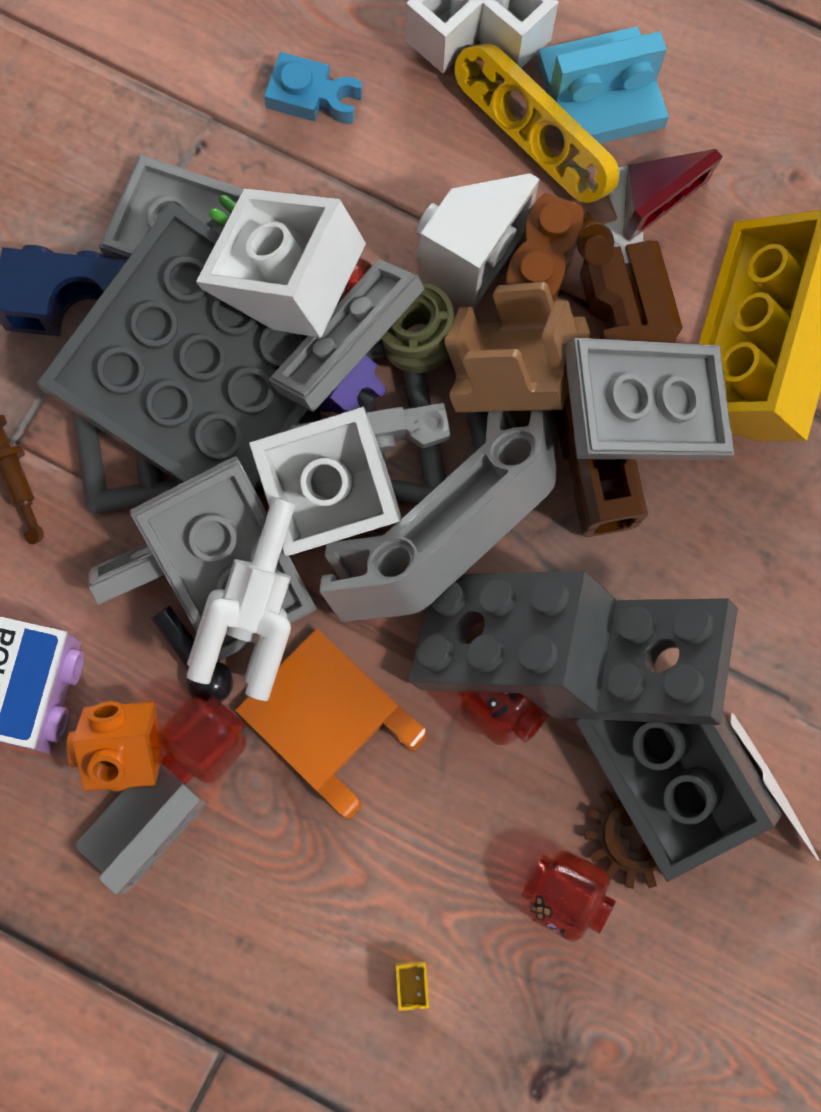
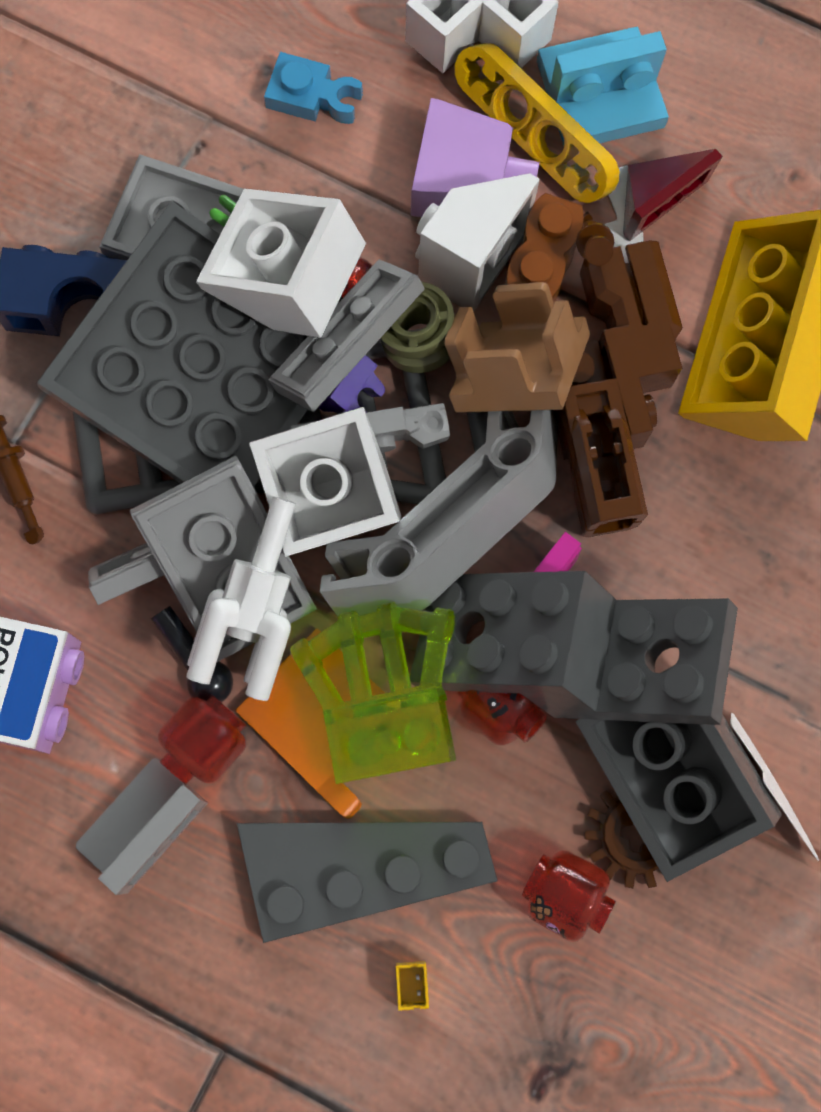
orange brick [67,701,164,791] -> none
light grey tile [564,338,734,460] -> none
none -> dark grey wing [237,822,498,943]
none -> clear neon green plate [290,601,457,784]
none -> lavender torso [411,98,540,217]
none -> dark pink tile [534,532,582,572]

